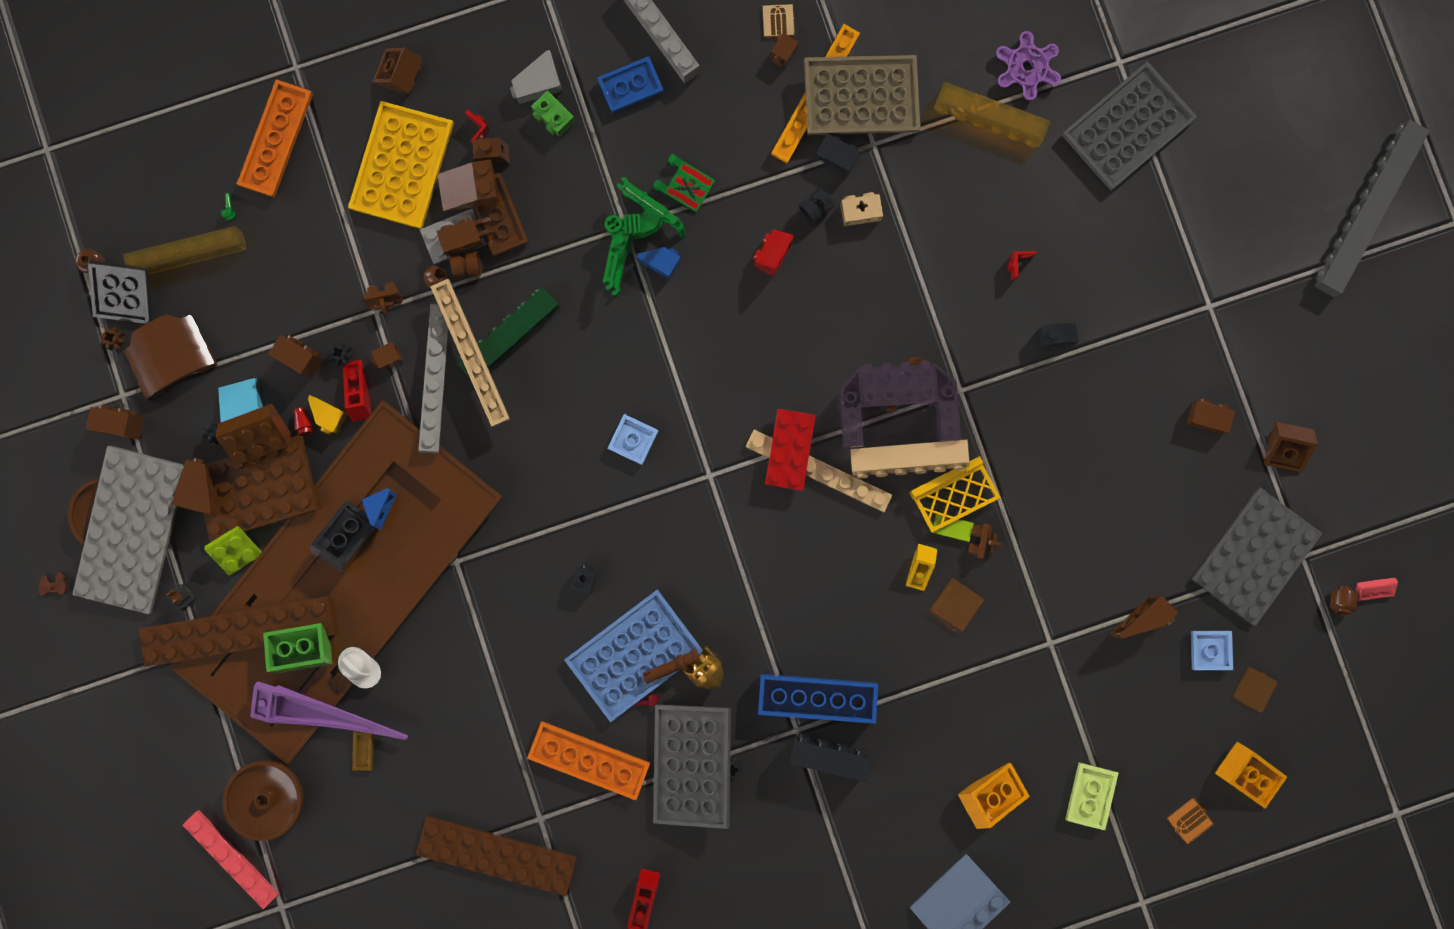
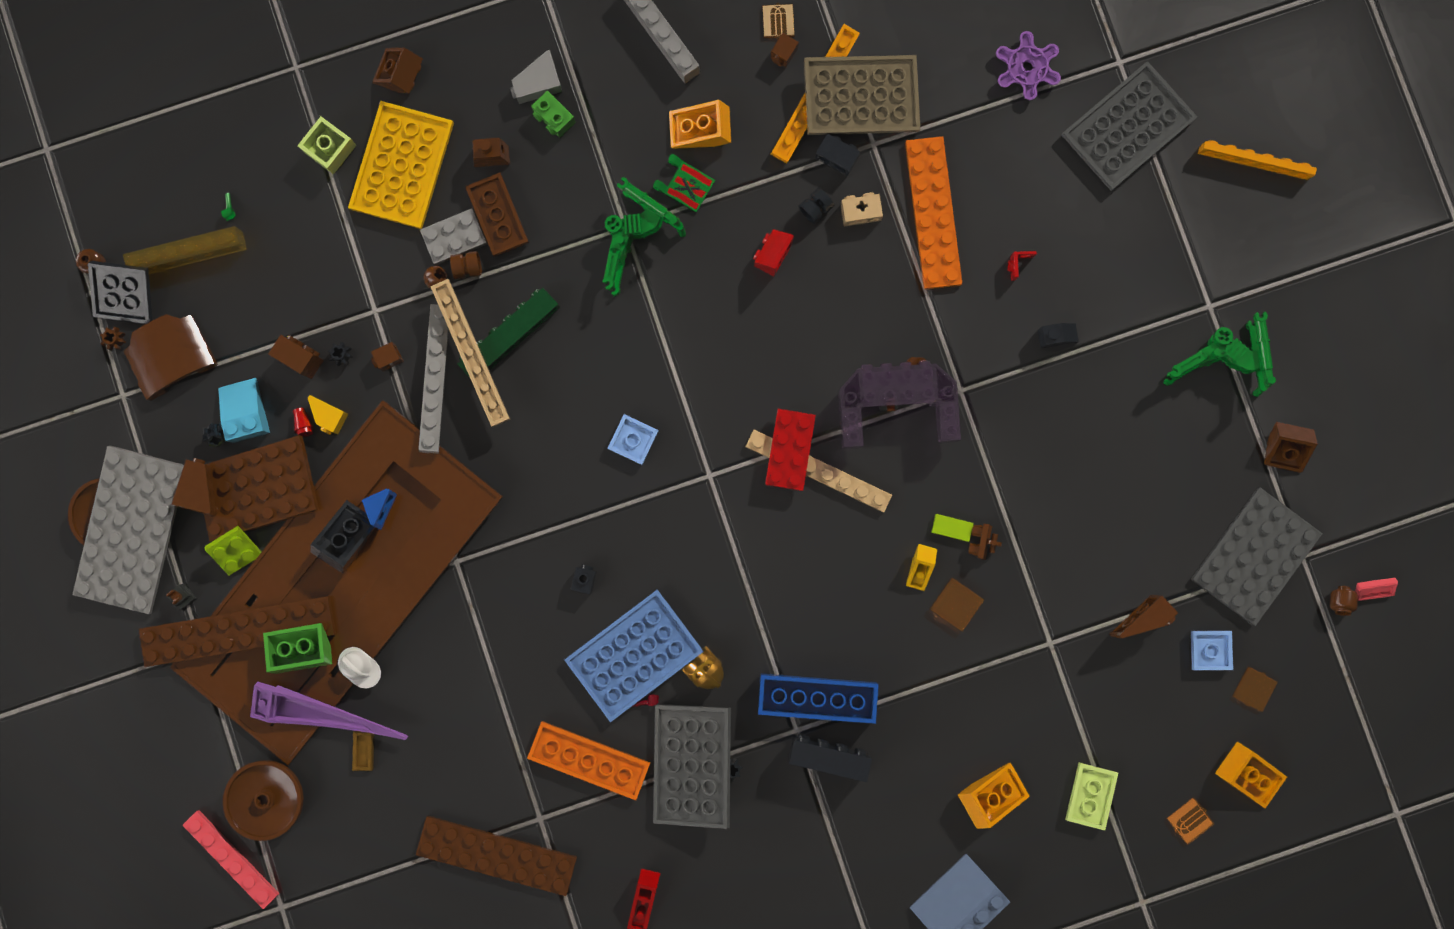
copper piece [39,572,68,596] -> none
reddish brown brick [86,404,144,440] -> none
reddish brown brick [216,404,291,466] -> none
orange plate [237,79,313,198] -> none
red slope [343,360,371,422] -> none
reddish brown hips [363,282,403,314] -> none
reddish brown hinge [436,217,495,257] -> none
reddish brown slope [437,160,500,212] -> none
red bracket [465,110,490,144] -> none
blue plate [597,56,664,114] -> none
blue slope [636,247,681,280] -> none
reddish brown pin [642,647,702,684] -> none
tan brick [851,440,969,478] -> none
yellow fence [909,456,1000,533] -> none
clear yellow brick [934,82,1051,147] -> none
reddish brown brick [1186,399,1235,434] -> none
dark grey brick [1314,120,1430,297] -> none
none -> yellowish green brick [298,116,356,175]
none -> light orange slope [669,100,731,149]
none -> orange plate [905,136,962,290]
none -> green piece [1163,312,1276,397]
none -> light orange plate [1198,140,1317,180]

